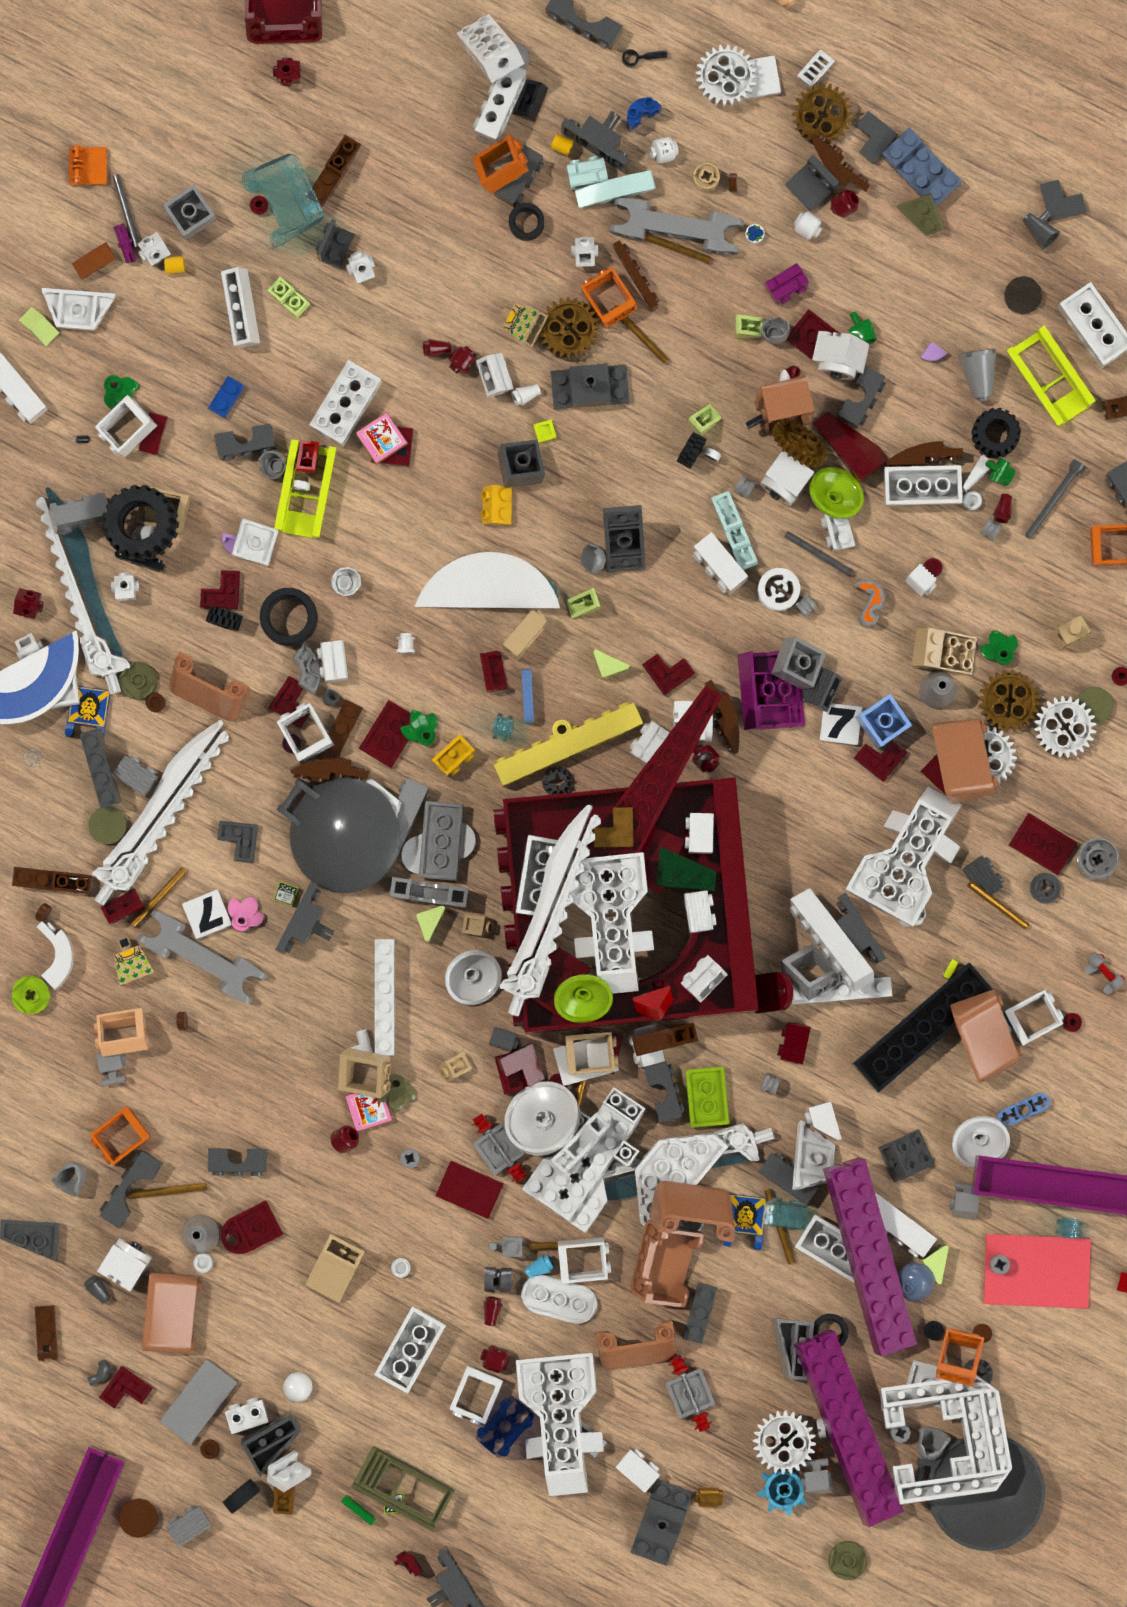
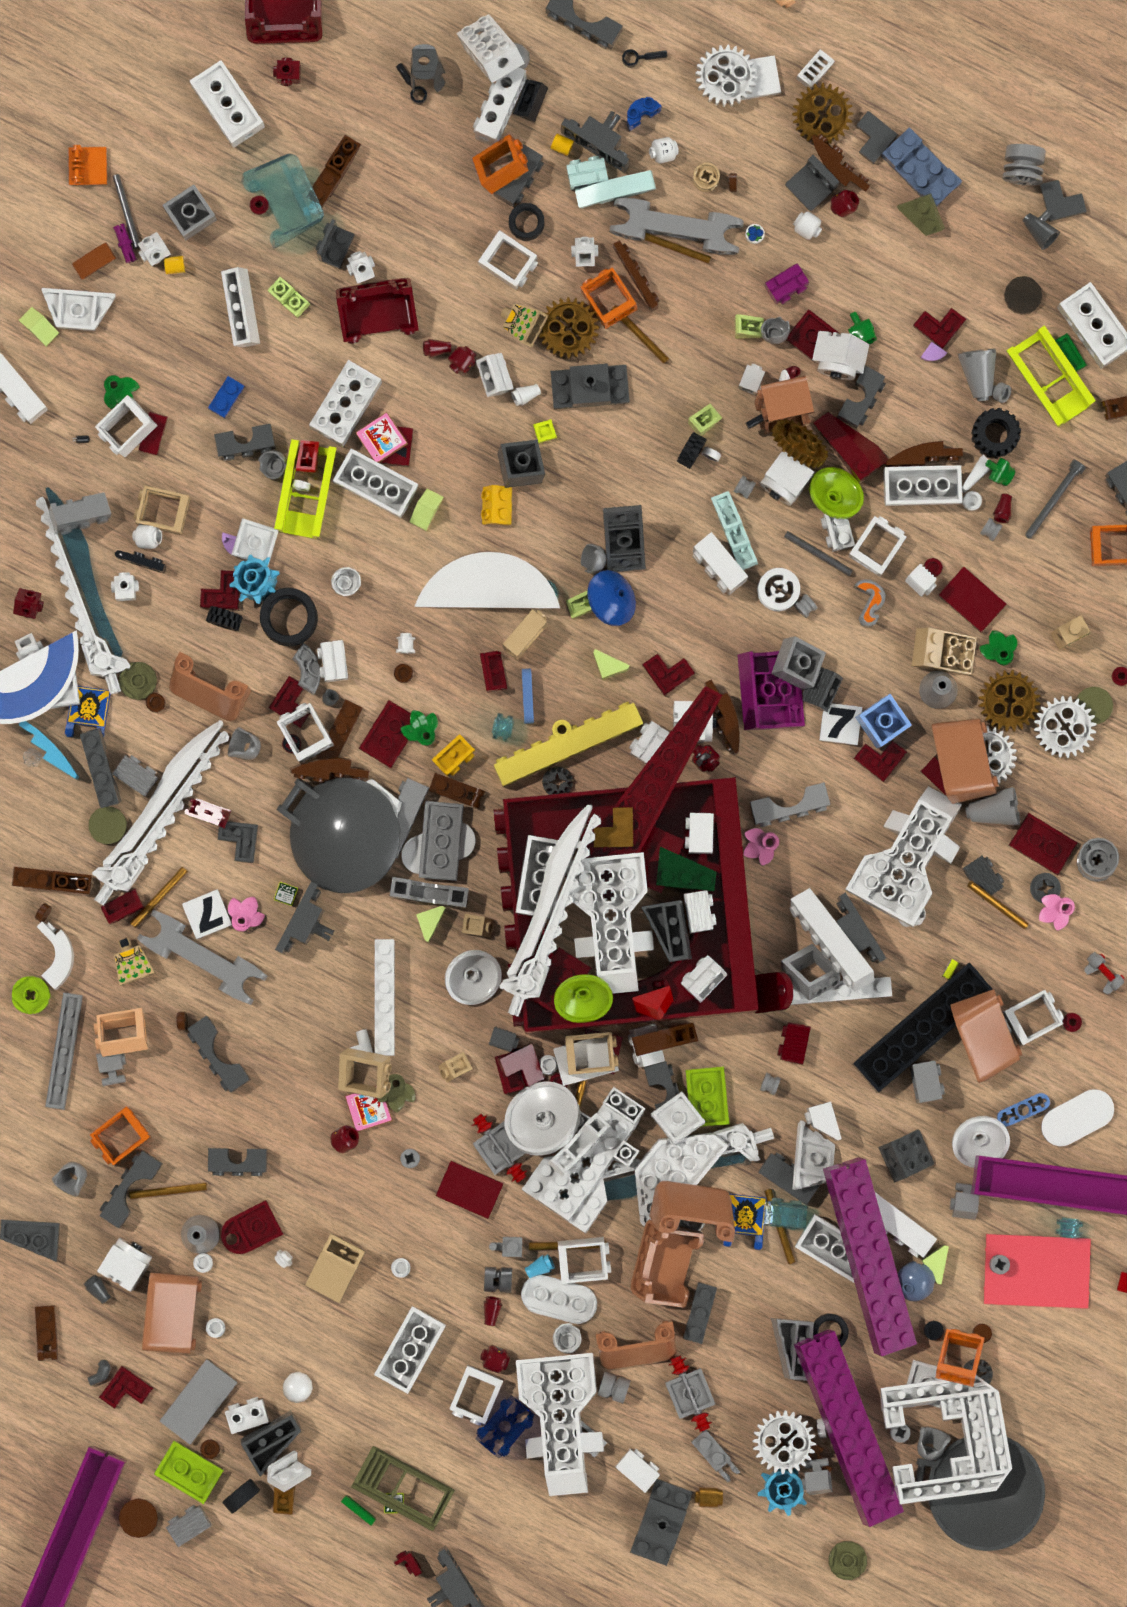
black tyre [102,485,179,561] -> none
none -> medium azure slope [19,721,79,780]
none -> light grey tile [45,992,83,1110]
none -> lime plate [154,1440,224,1504]
none -> hinge [184,798,231,829]
none -> dark grey arch [187,1016,251,1093]
none -> white brick [190,60,265,148]
none -> white plate [206,1318,225,1338]
none -> light grey hair [228,727,261,760]
none -> medium azure brick [229,554,280,604]
none -> white plate [274,1250,292,1268]
none -> white brick [333,449,418,518]
none -> dark red windscreen [336,278,419,344]
none -> reddish brown tile [394,664,413,683]
none -> black piece [396,63,427,105]
none -> yellowish green slope [409,489,444,531]
none -> dark grey piece [411,44,446,92]
none -> reddish brown plate [428,773,485,809]
none -> white window [478,230,538,290]
none -> white plate [539,1055,558,1074]
none -> white hair [553,1323,582,1354]
none -> blue dish [587,570,636,626]
none -> light grey wheel [597,1371,631,1404]
none -> dark grey wedge [642,900,692,962]
none -> white tile [651,1092,705,1145]
none -> light grey hinge [691,1430,740,1482]
none -> white brick [738,364,765,396]
none -> bright pink plate [743,828,779,865]
none -> light grey arch [749,782,830,827]
none -> white window [848,516,906,577]
none -> light grey brick [910,1061,945,1103]
none -> dark red tile [913,308,966,349]
none -> dark red tile [938,567,1007,633]
none -> light grey cone [966,787,1020,825]
none -> light grey tile [993,382,1011,403]
none -> light grey wheel [1002,144,1046,186]
none -> bright pink plate [1039,894,1075,930]
none -> white tile [1041,1089,1114,1146]
none -> green tile [1055,333,1087,372]

